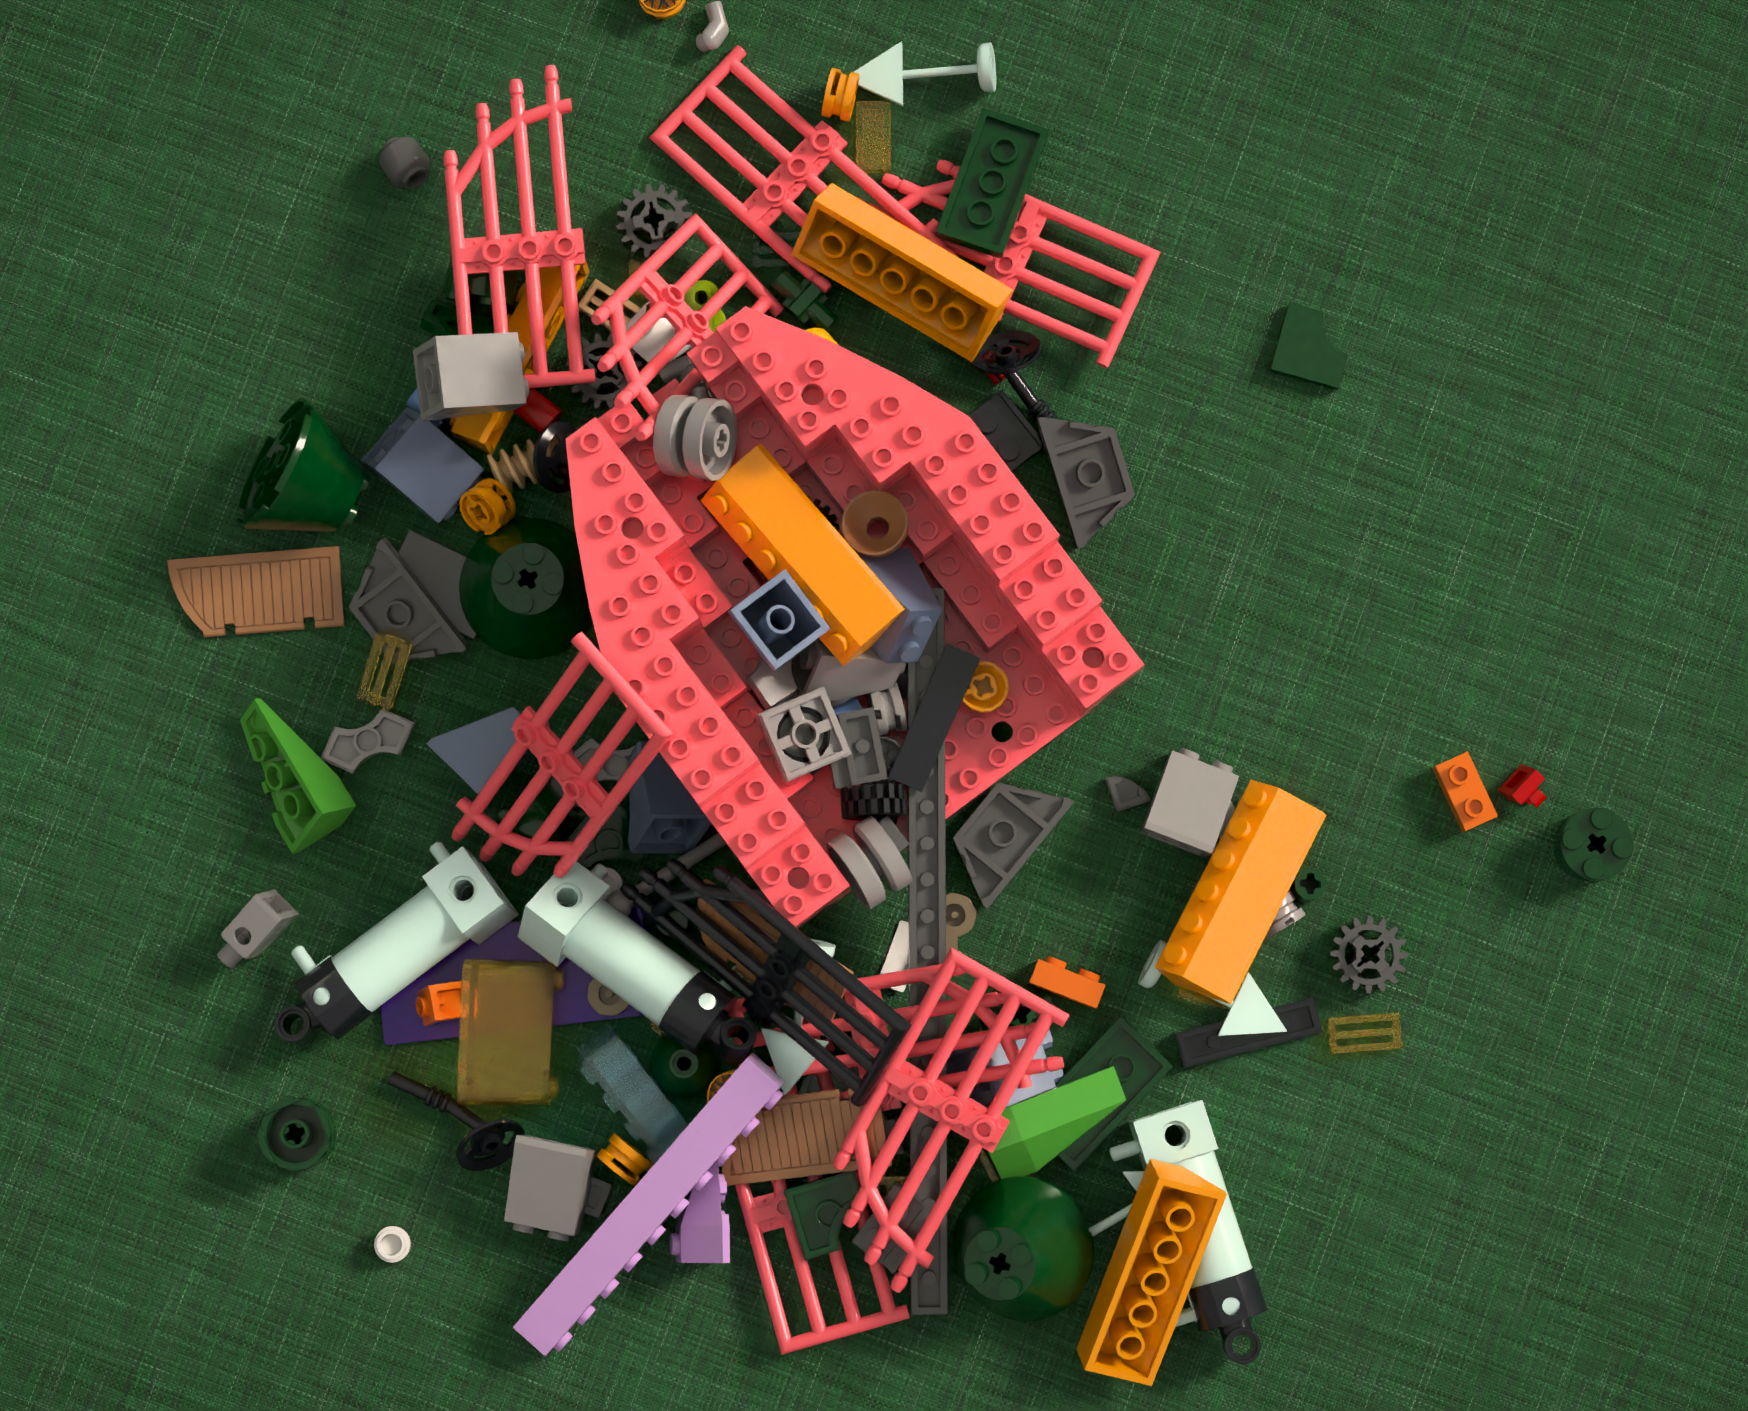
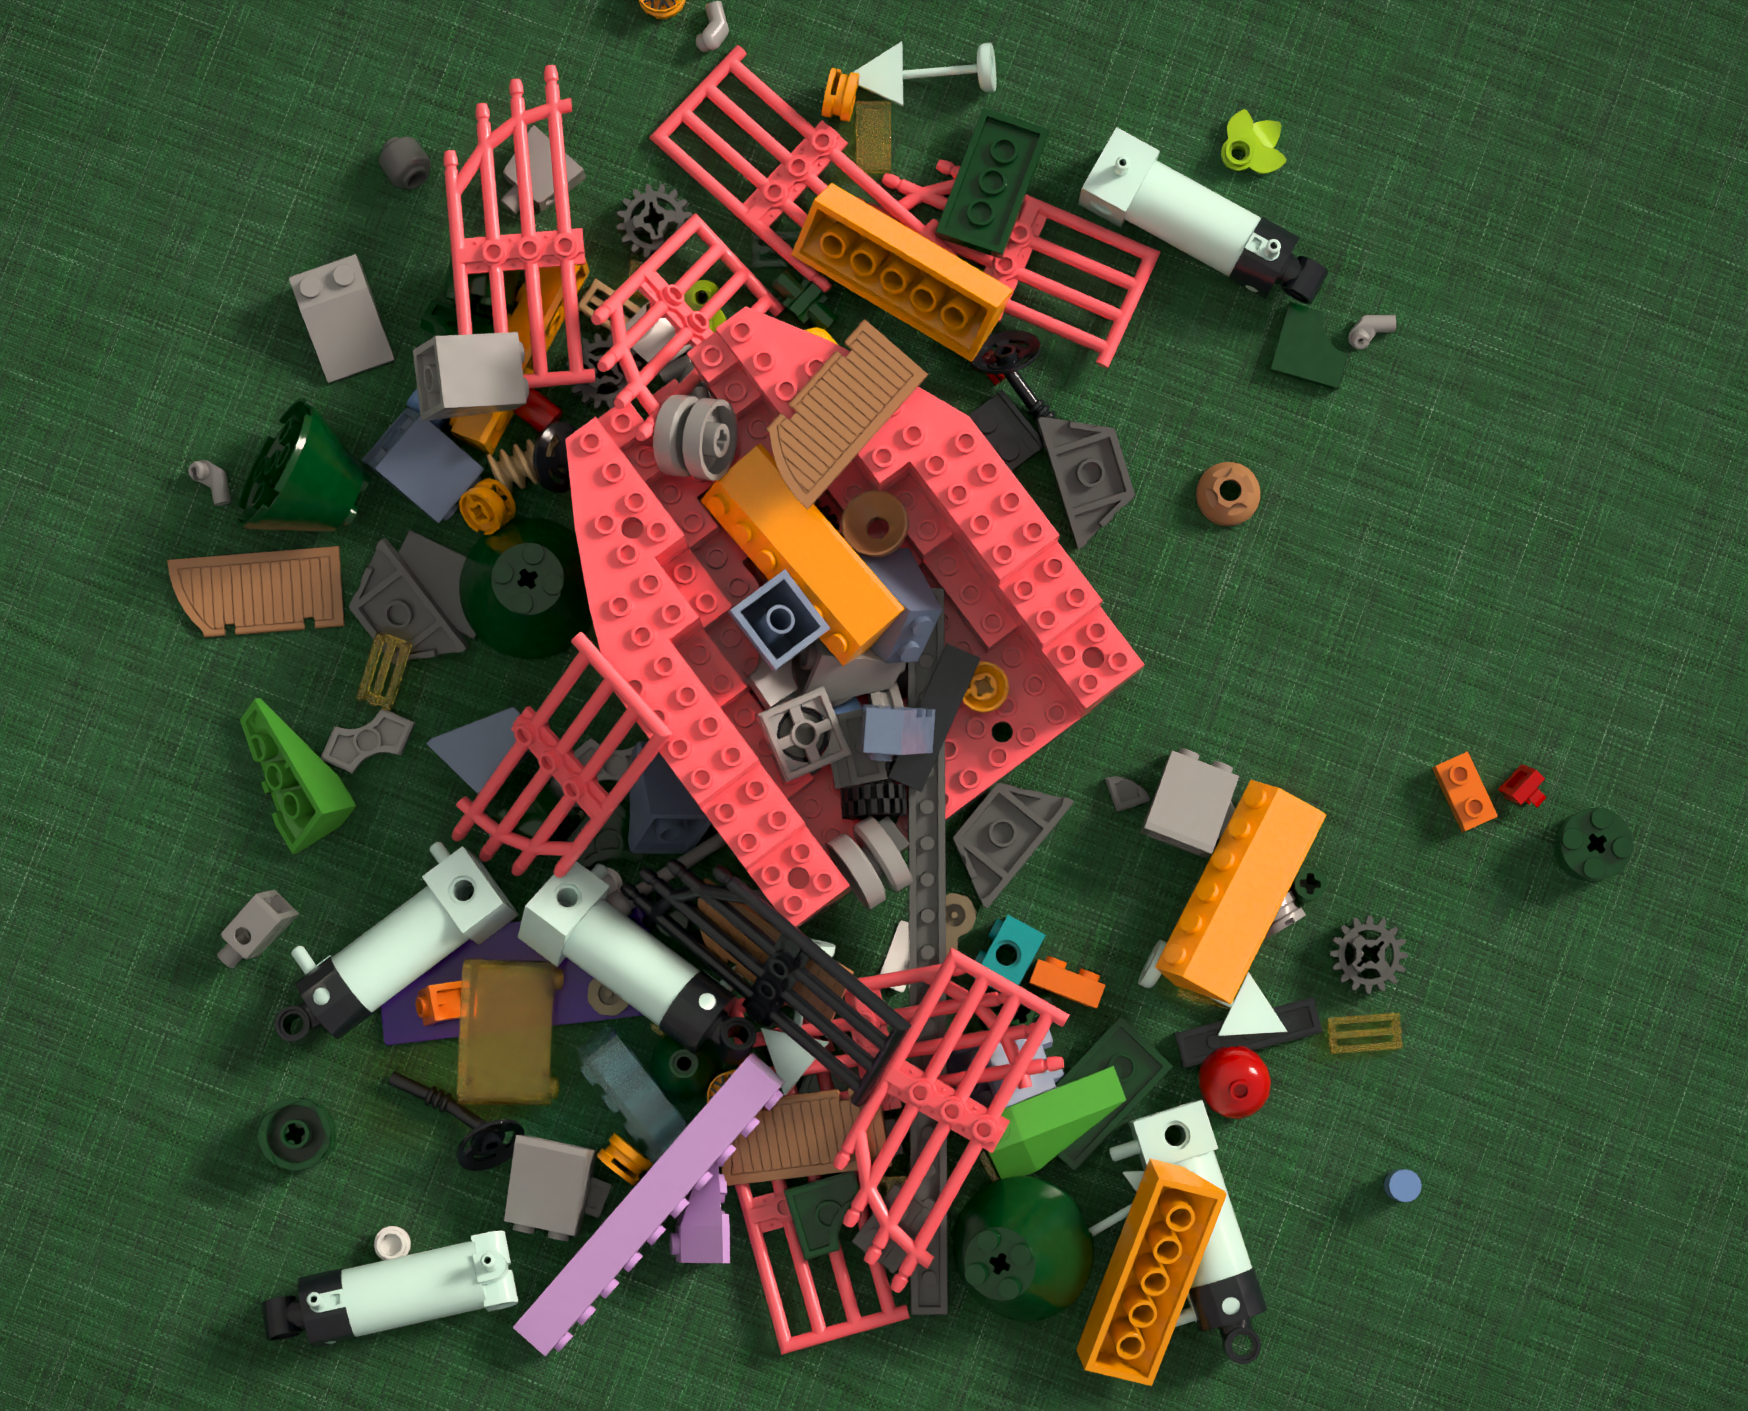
none -> light grey arm [188,460,231,506]
none -> light aqua piece [261,1231,518,1348]
none -> light grey slope [289,254,395,384]
none -> light grey torso [500,125,586,215]
none -> medium nougat piece [766,319,928,510]
none -> sand blue wedge [859,704,936,761]
none -> teal brick [973,915,1046,993]
none -> light aqua piece [1078,127,1329,305]
none -> medium nougat piece [1196,462,1260,526]
none -> red cylinder [1198,1045,1271,1119]
none -> lime plate [1221,109,1287,174]
none -> light grey arm [1348,315,1396,350]
none -> medium blue piece [1384,1169,1422,1202]

